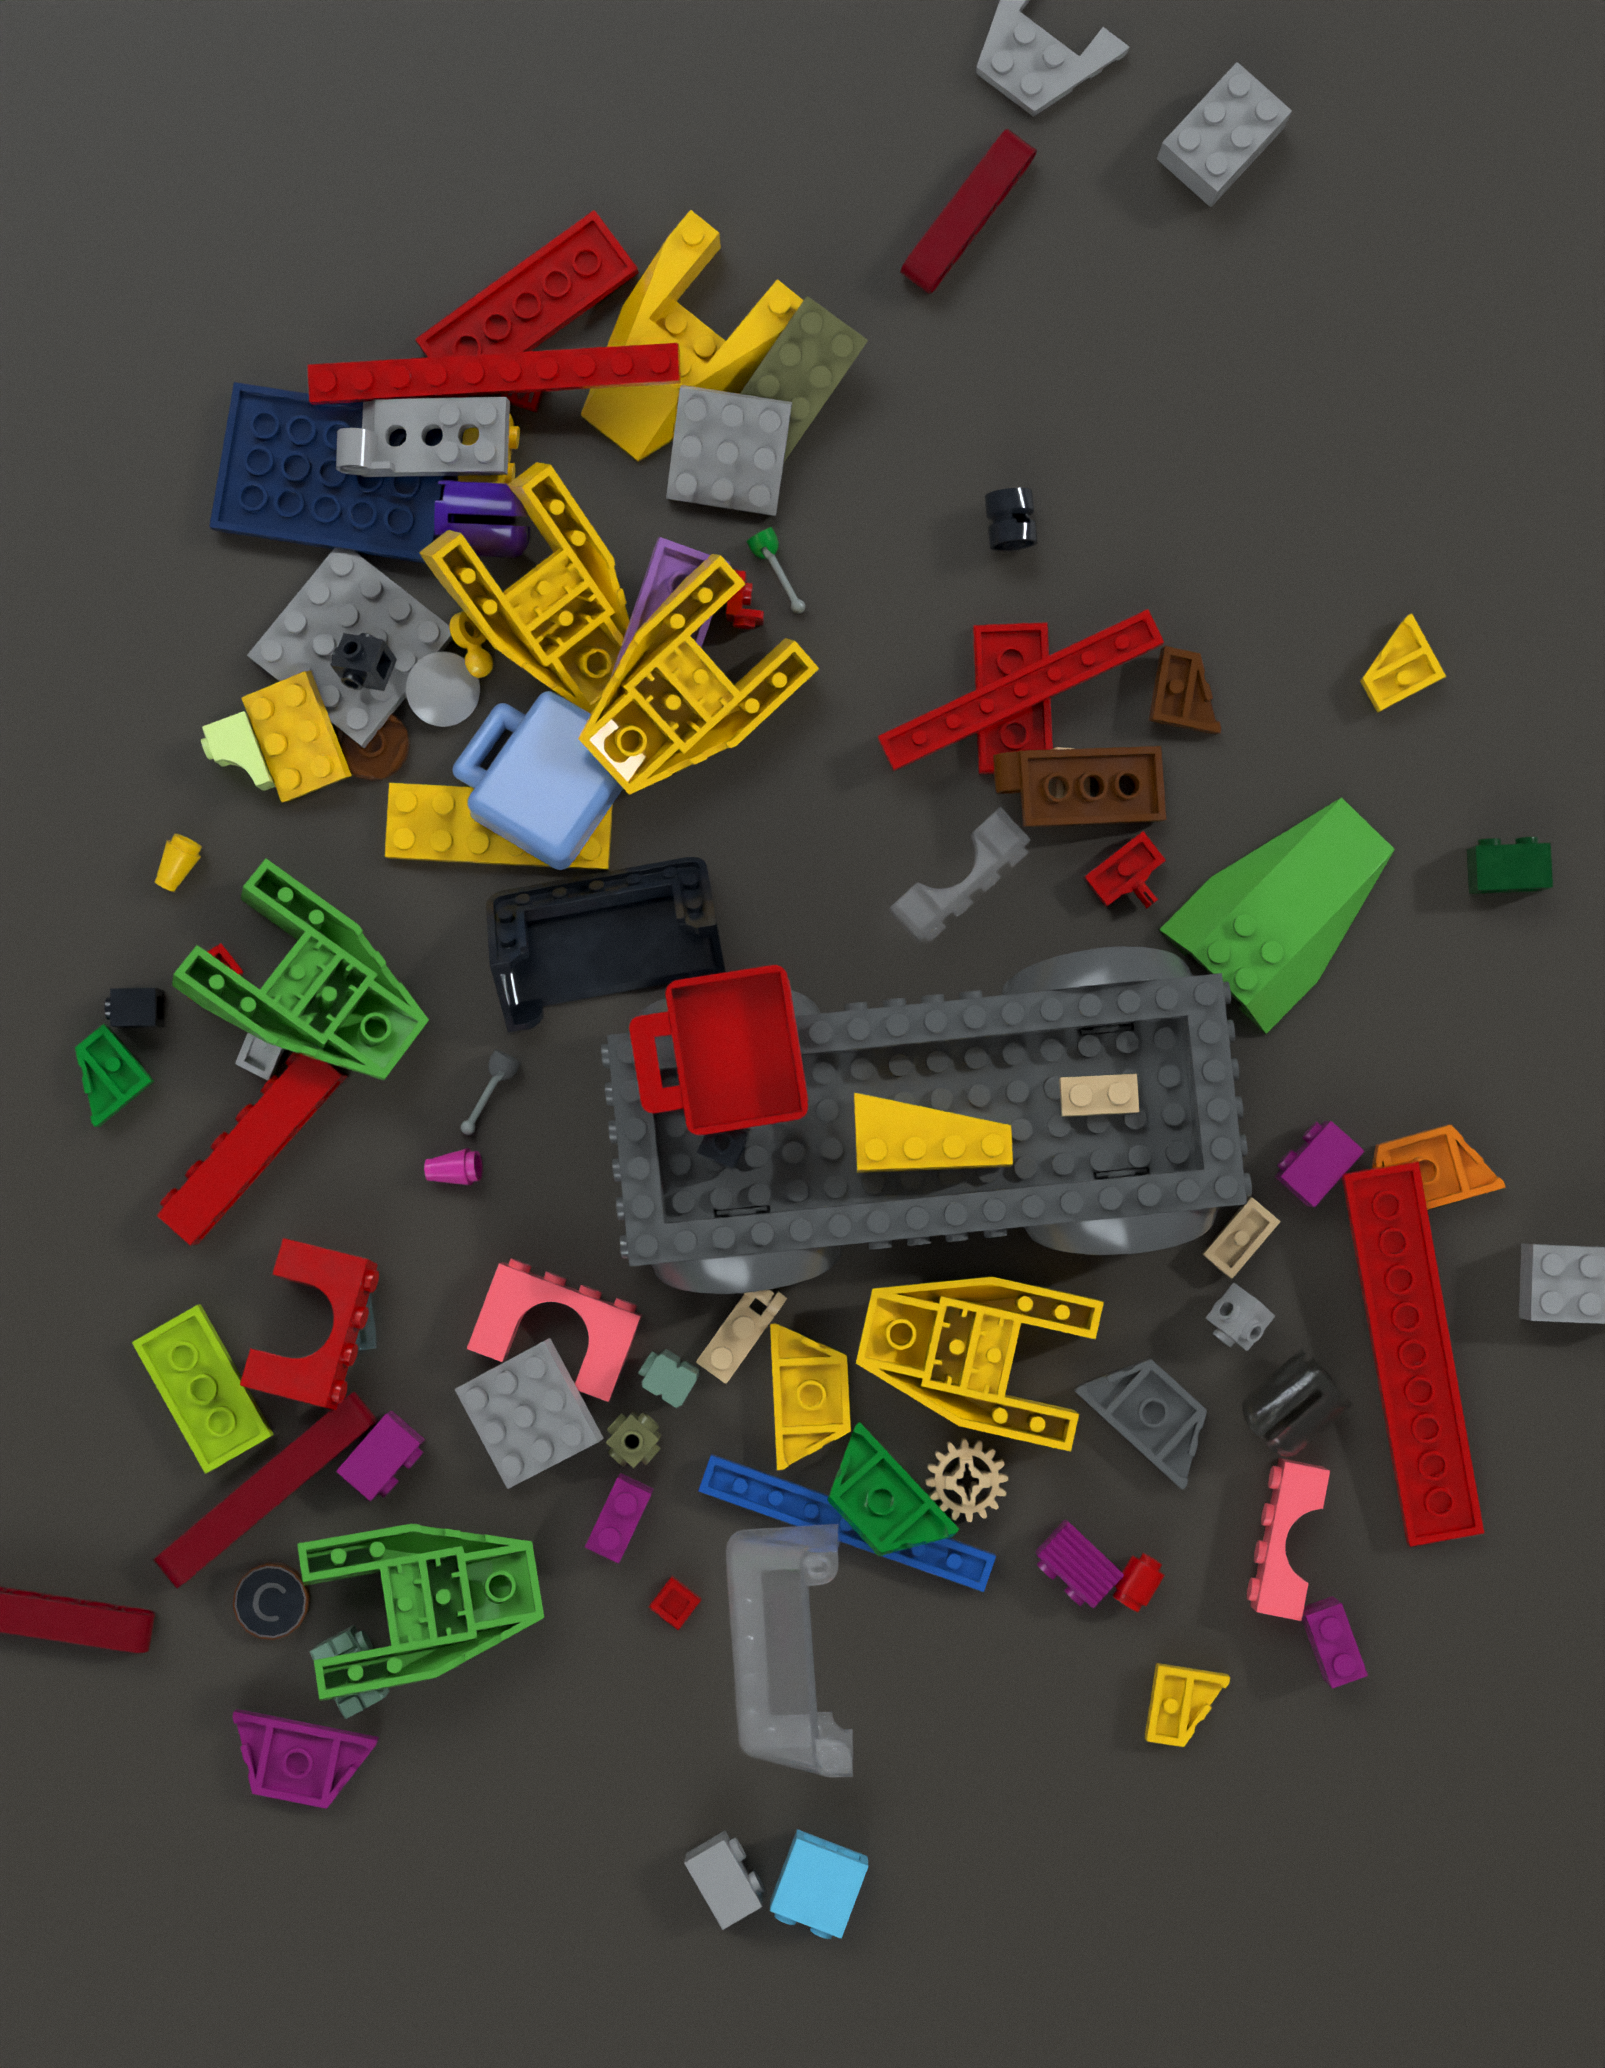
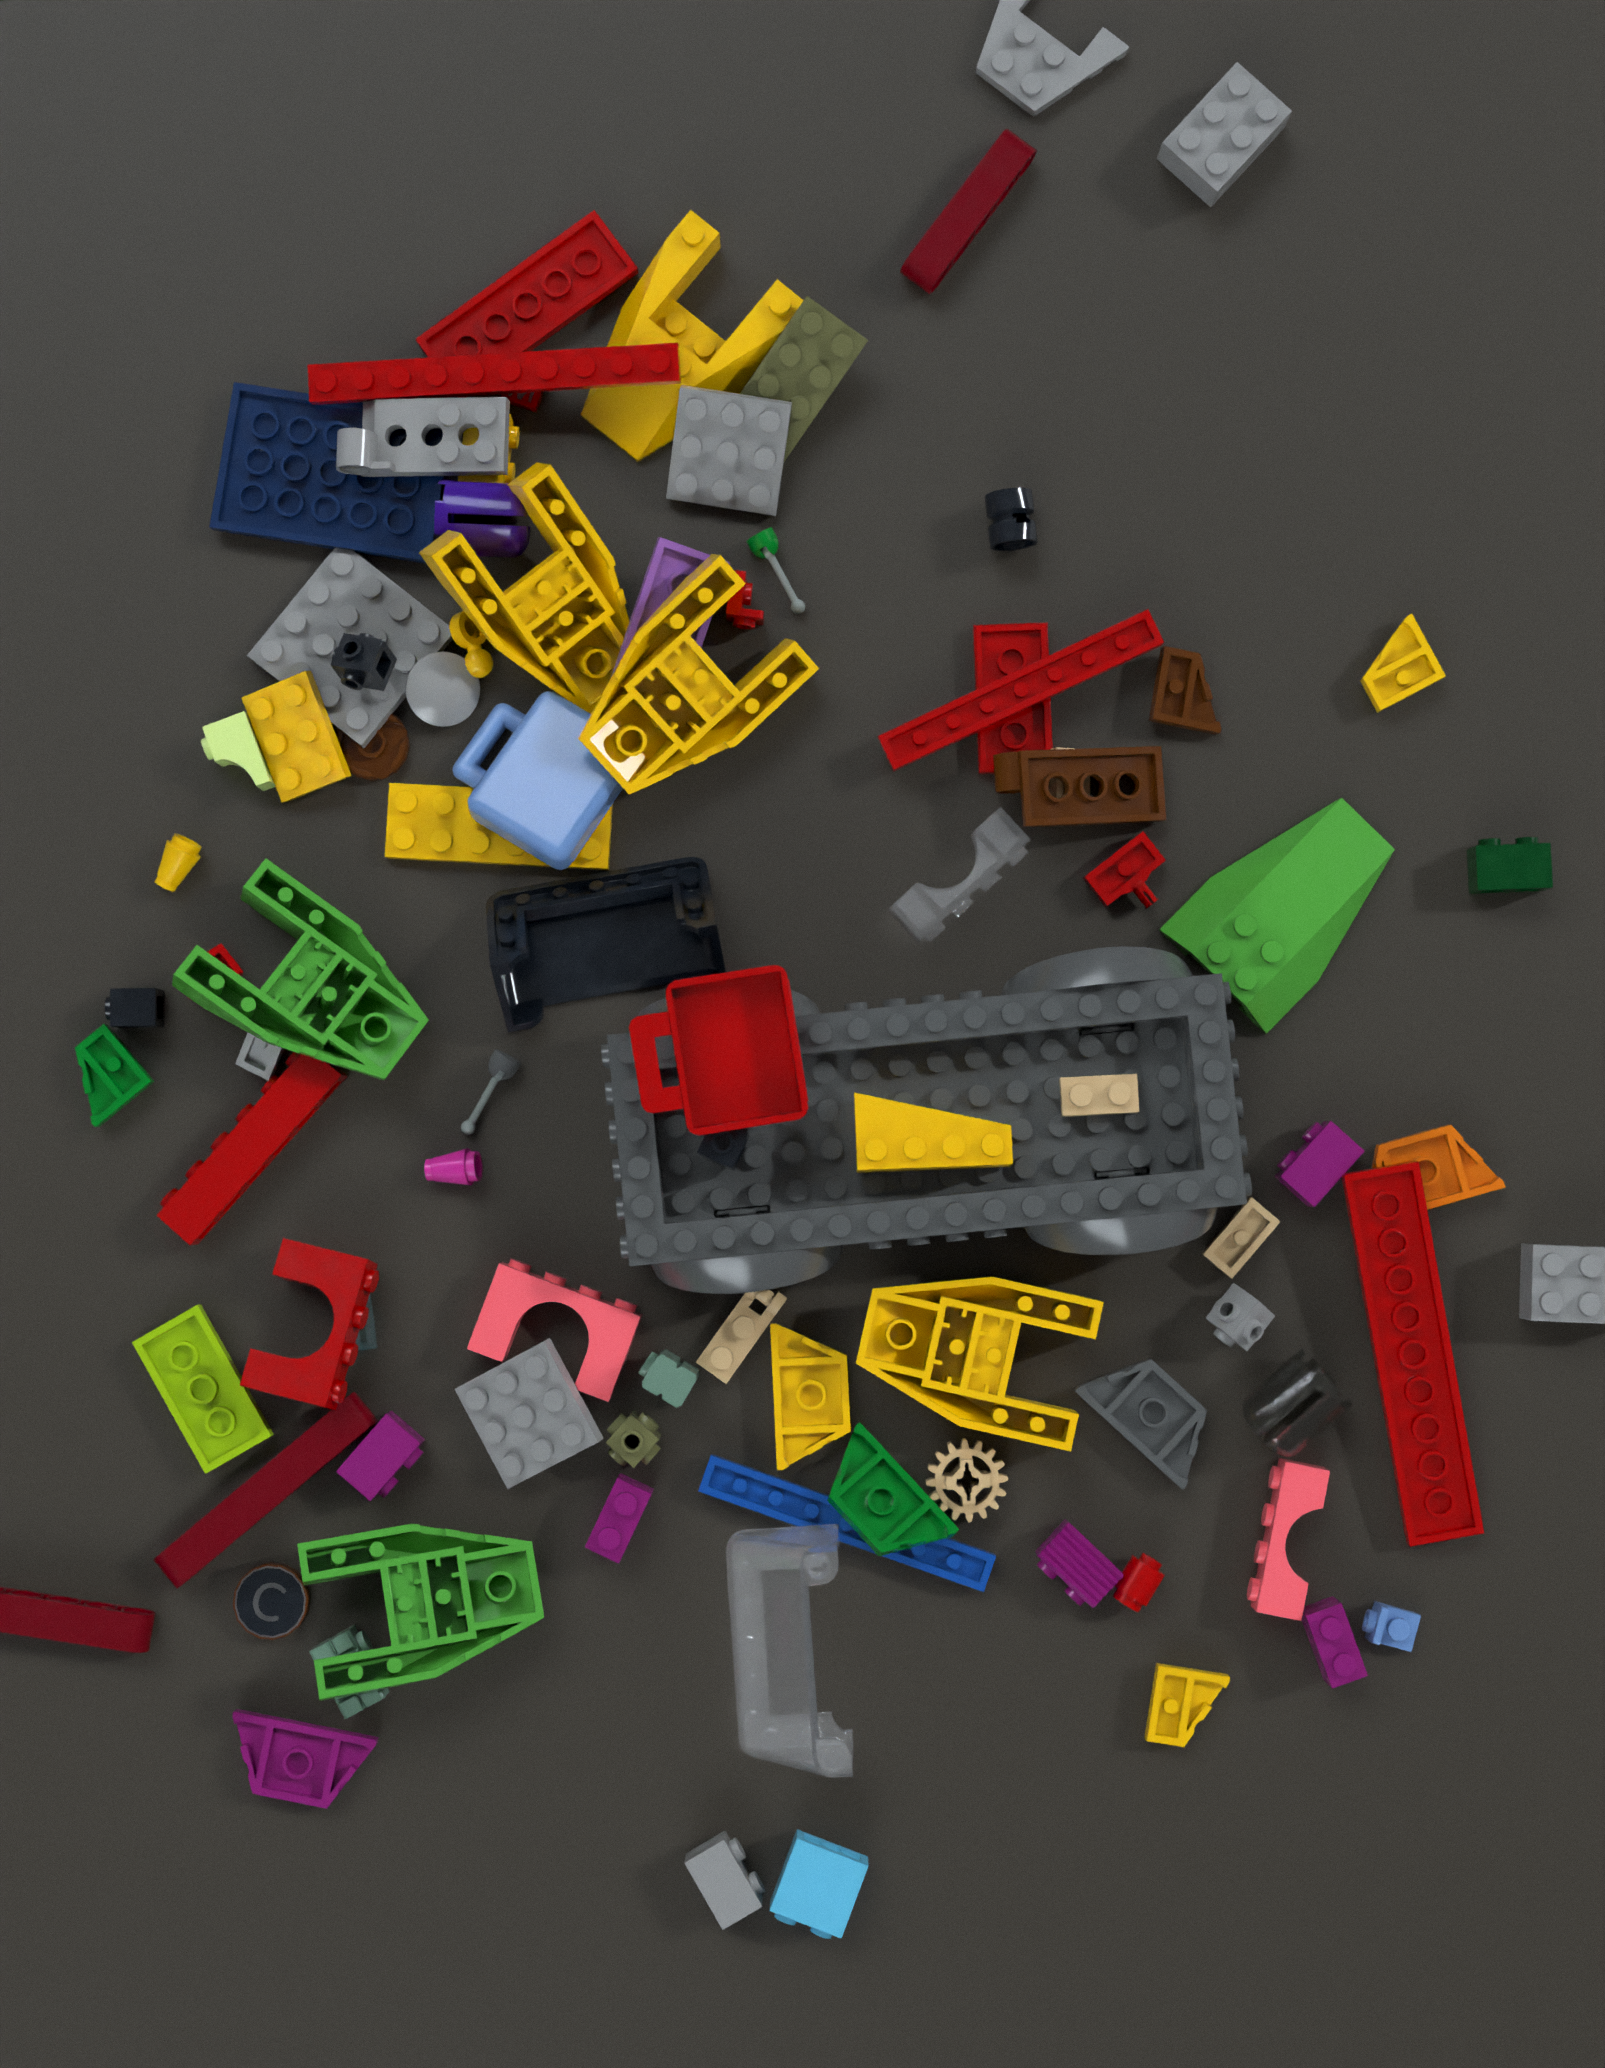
red tile [649,1575,702,1630] -> none
none -> medium blue bracket [1362,1601,1421,1652]

